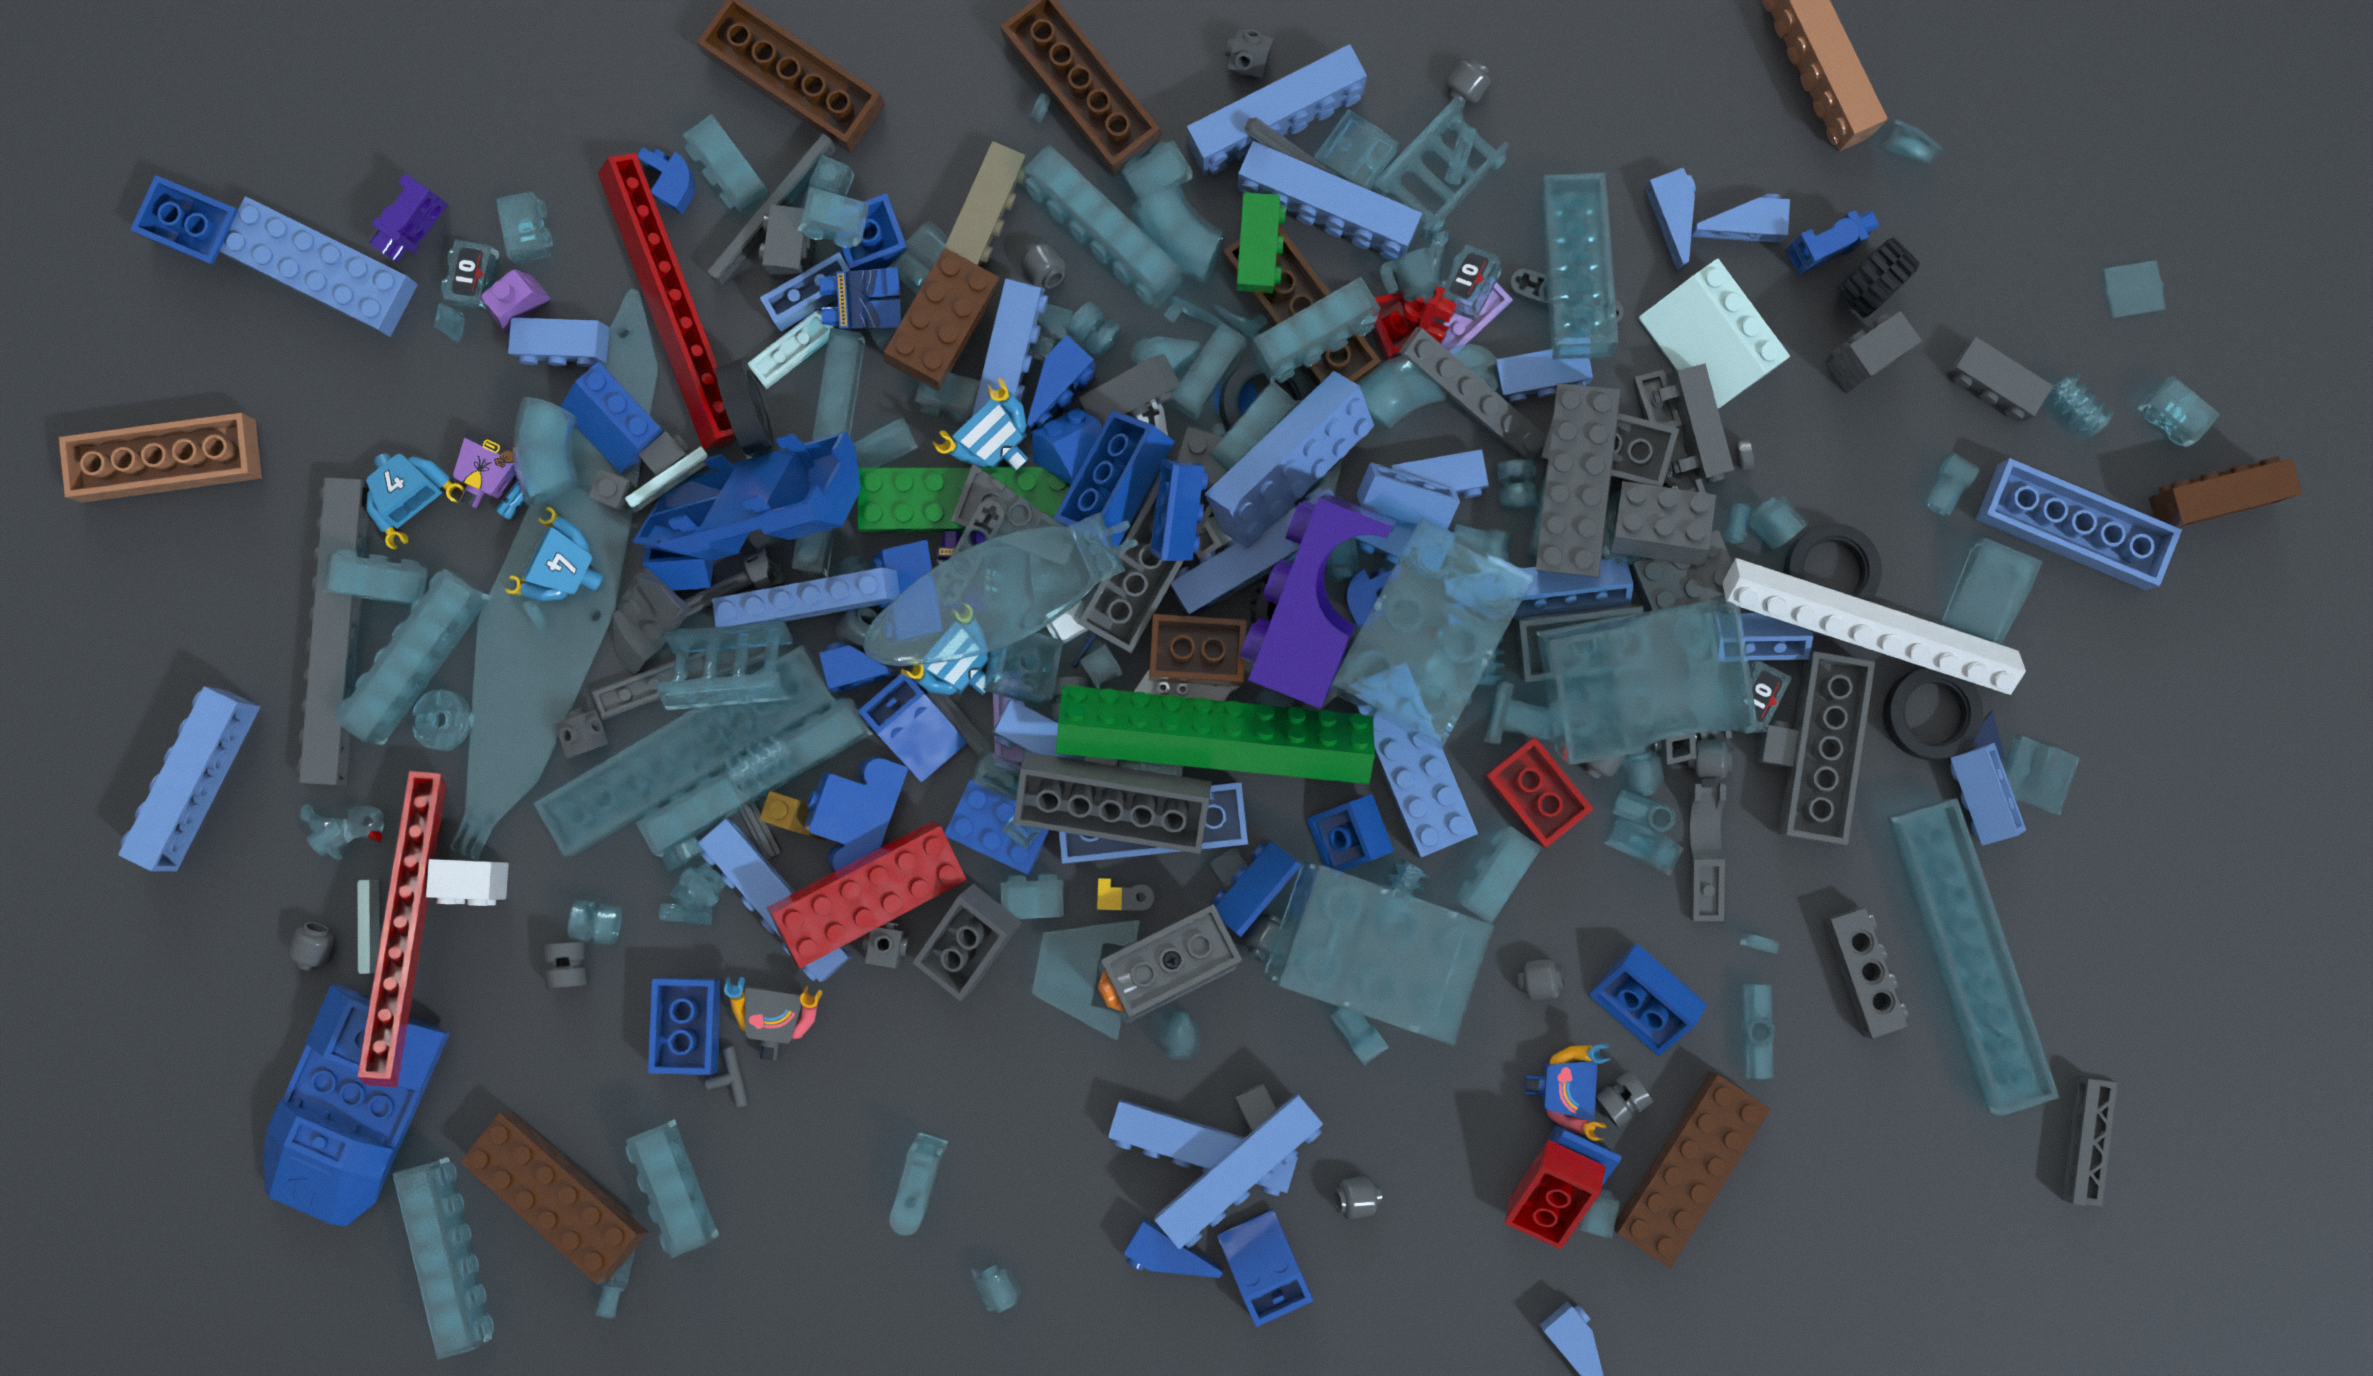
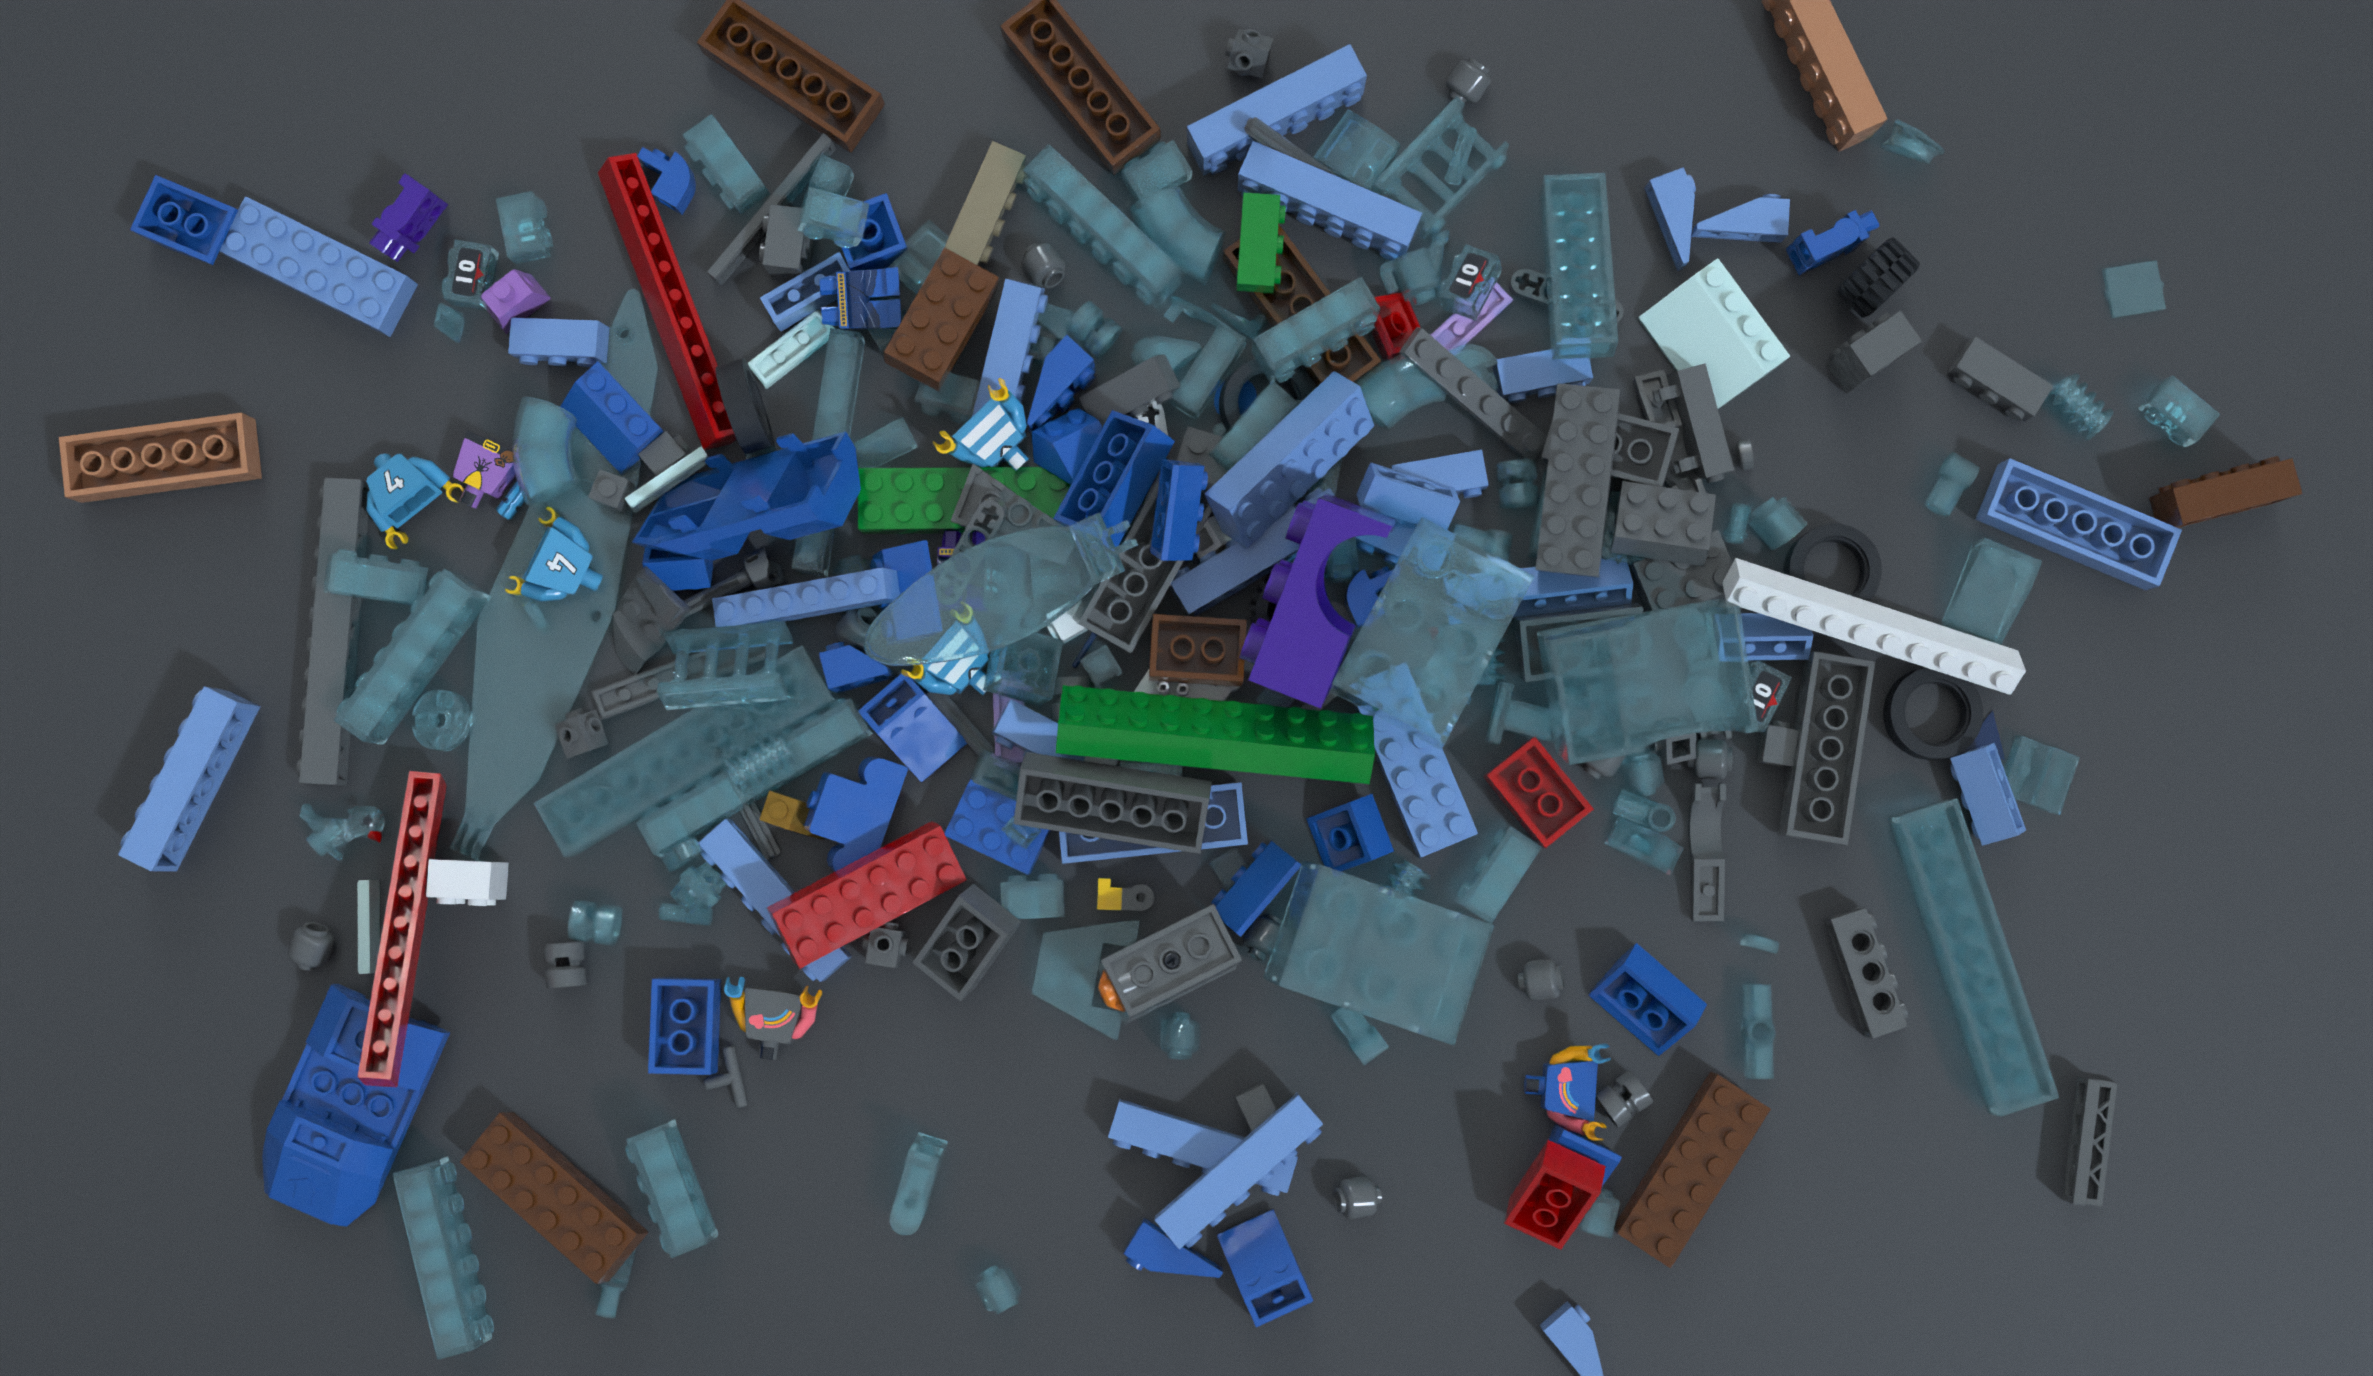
clear light blue tile [1029,92,1052,124] -> none
red hips [1403,286,1457,344] -> none

